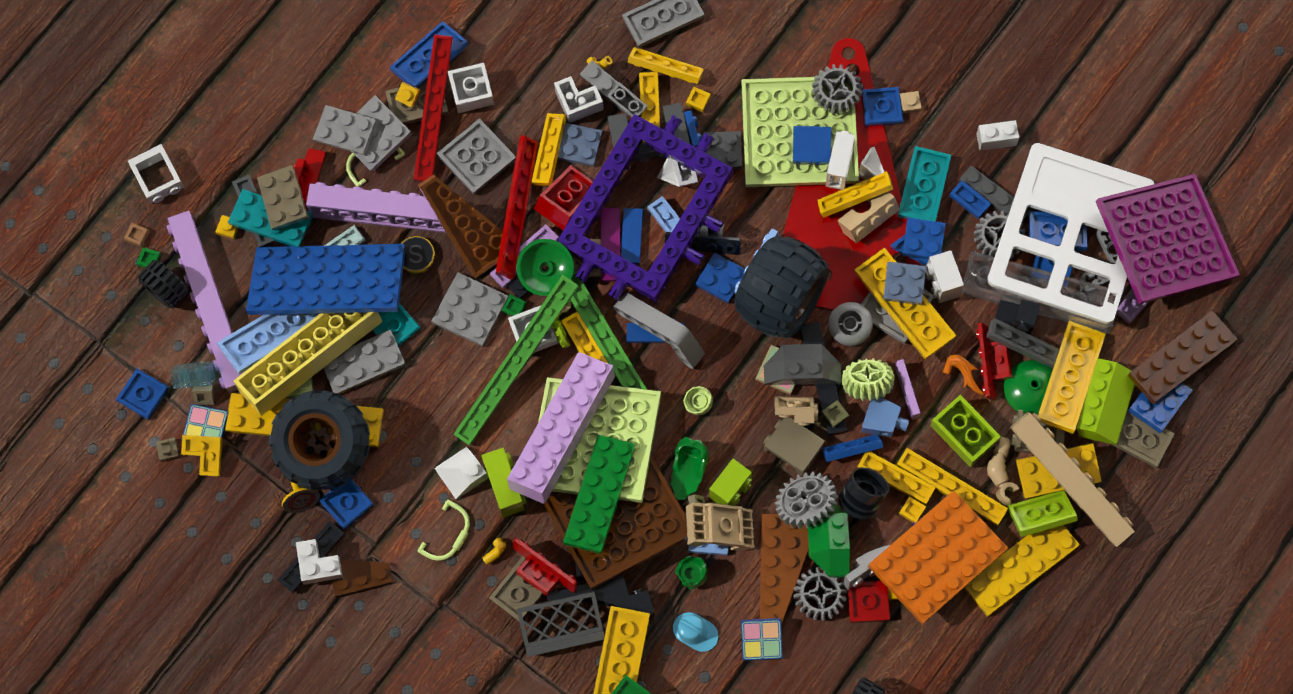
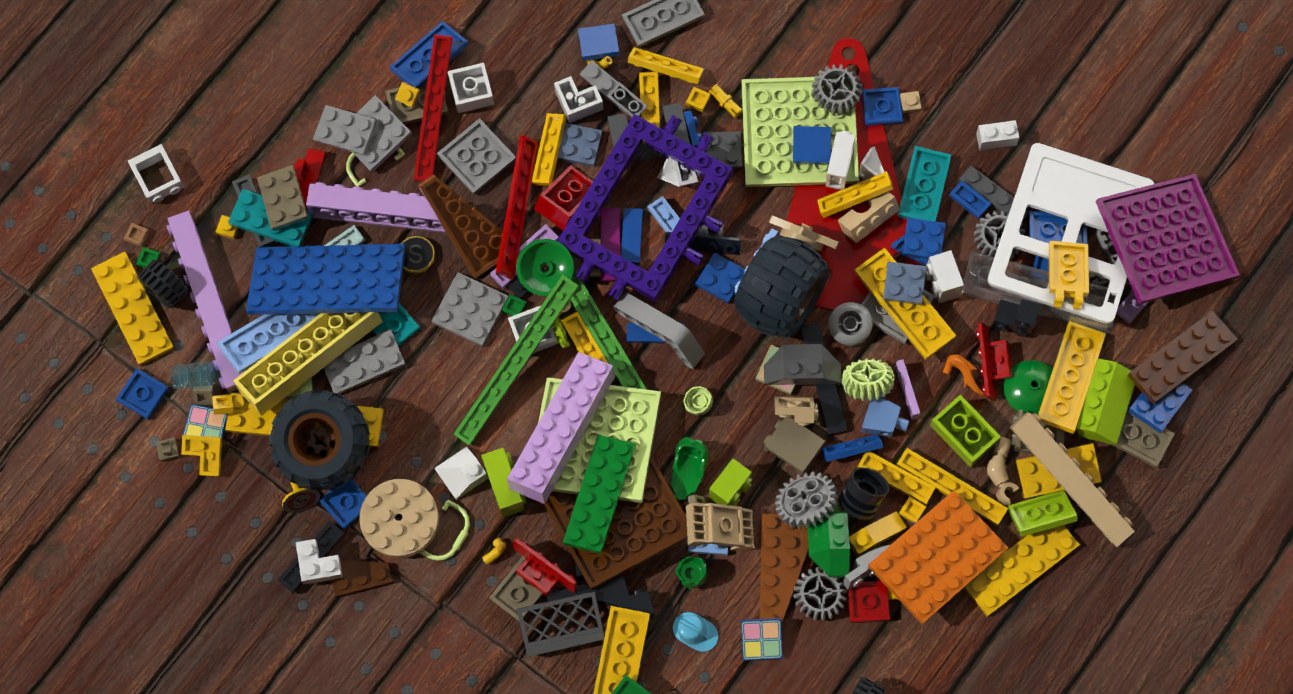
olive plate [822,400,849,428] -> none
dark grey plate [987,318,1059,368] -> none
none -> yellow plate [91,252,174,366]
none -> yellow plate [212,395,233,415]
none -> tan piece [360,479,439,558]
none -> tile [578,24,619,61]
none -> yellow pin [709,84,743,118]
none -> tan plate [769,215,839,251]
none -> yellow slope [849,511,907,558]
none -> yellow tile [1049,241,1089,310]

